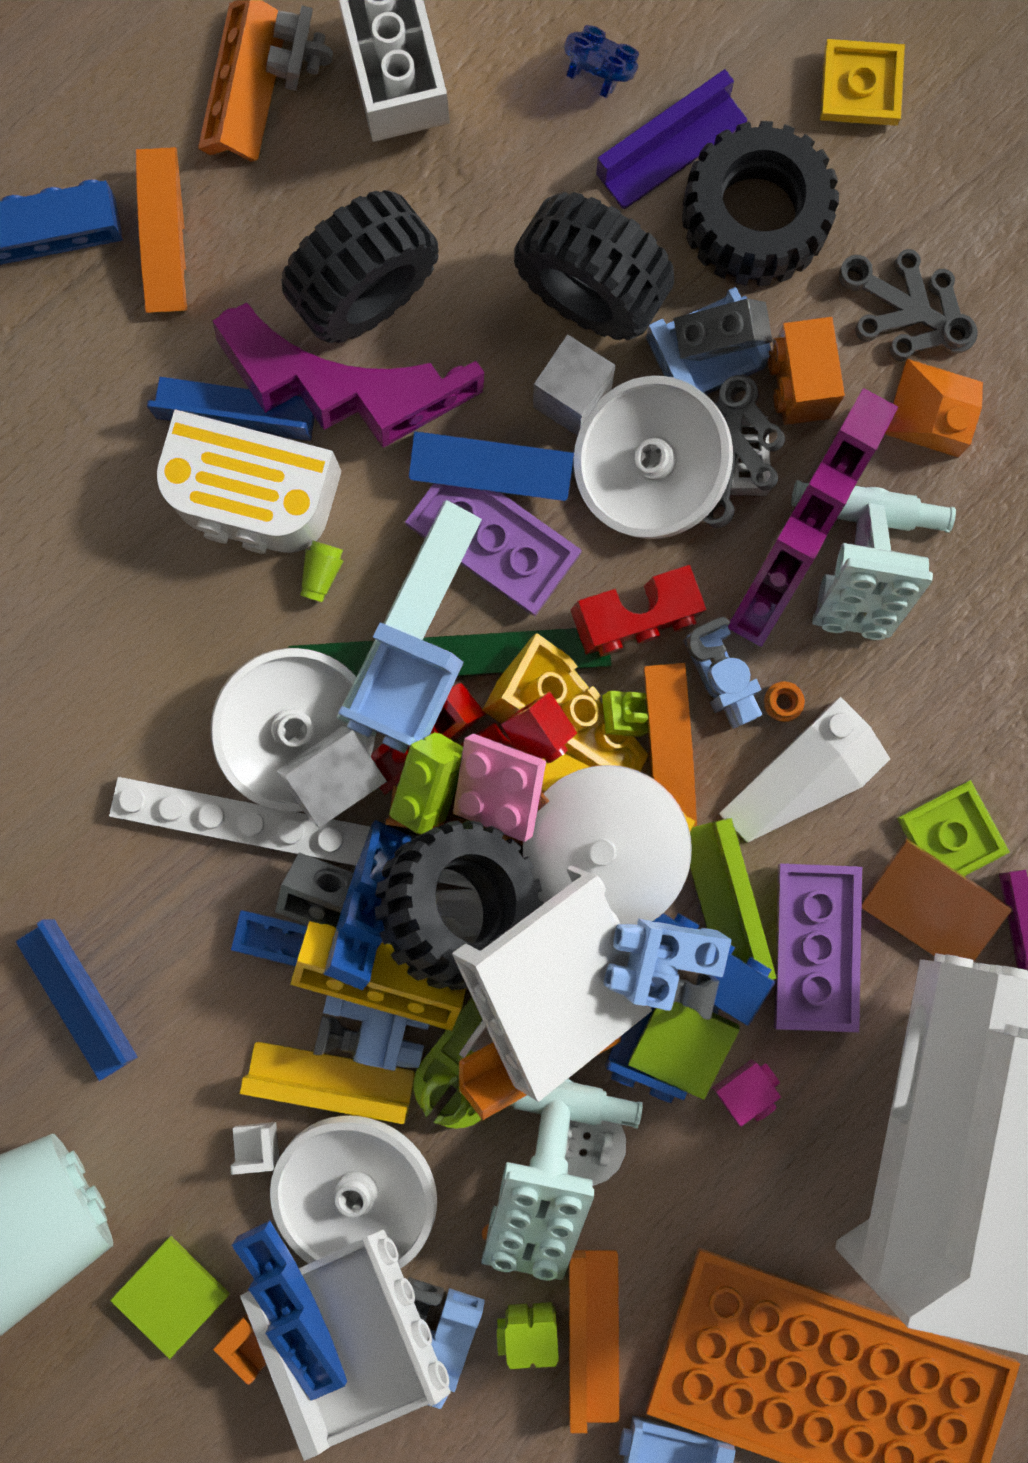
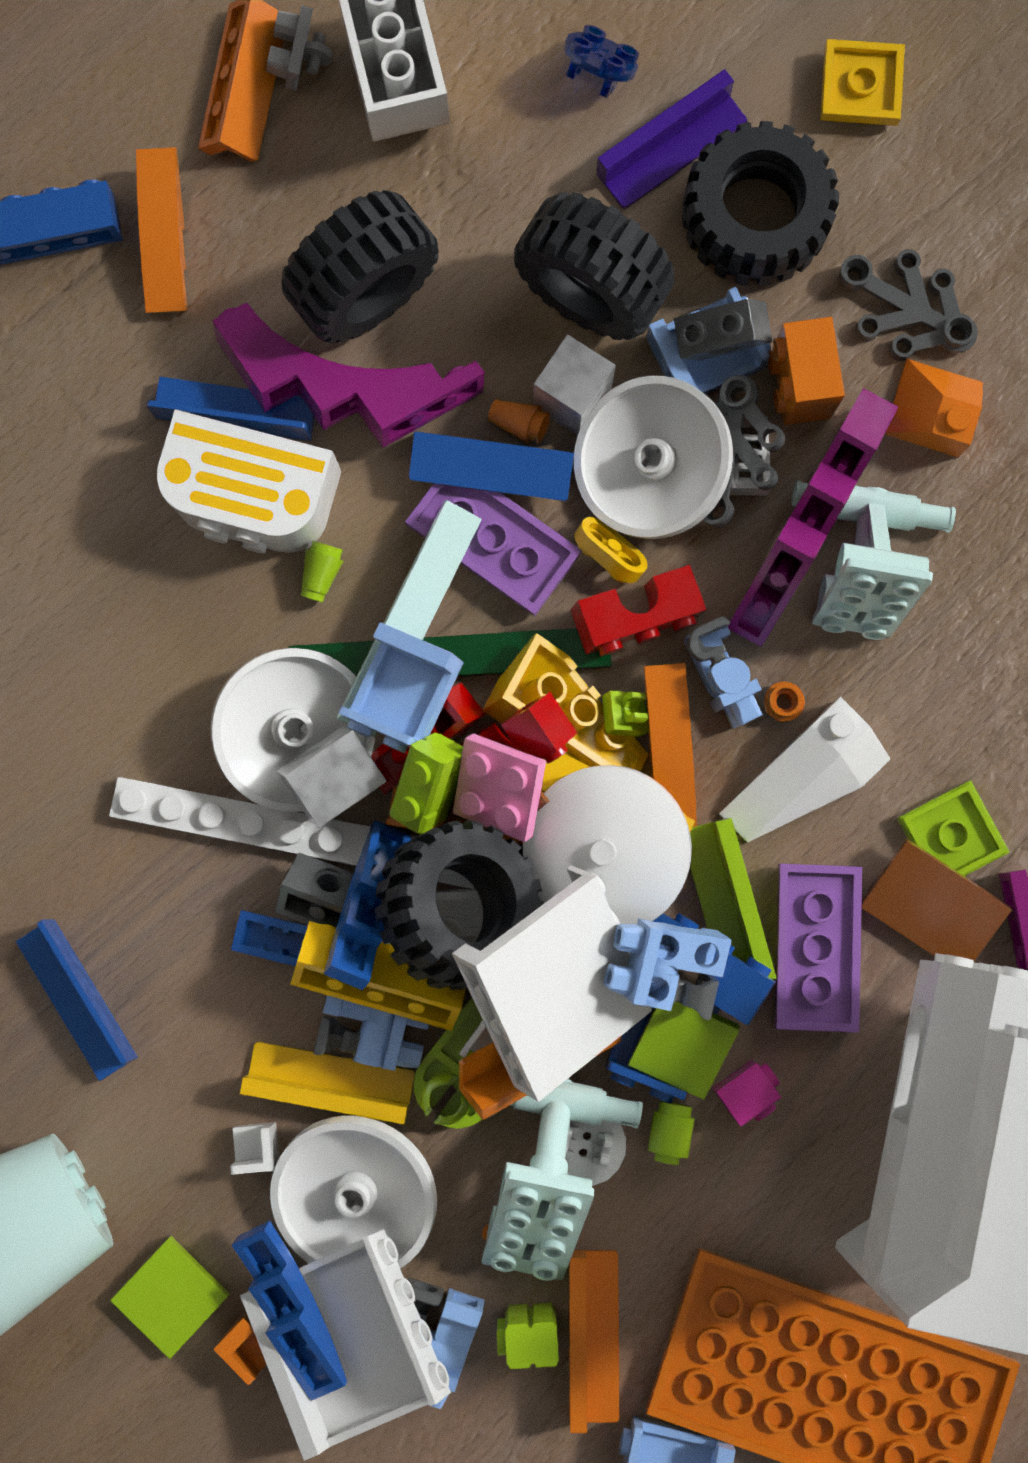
none -> orange cone [488,399,550,444]
none -> yellow plate [574,517,648,583]
none -> lime brick [647,1101,695,1165]

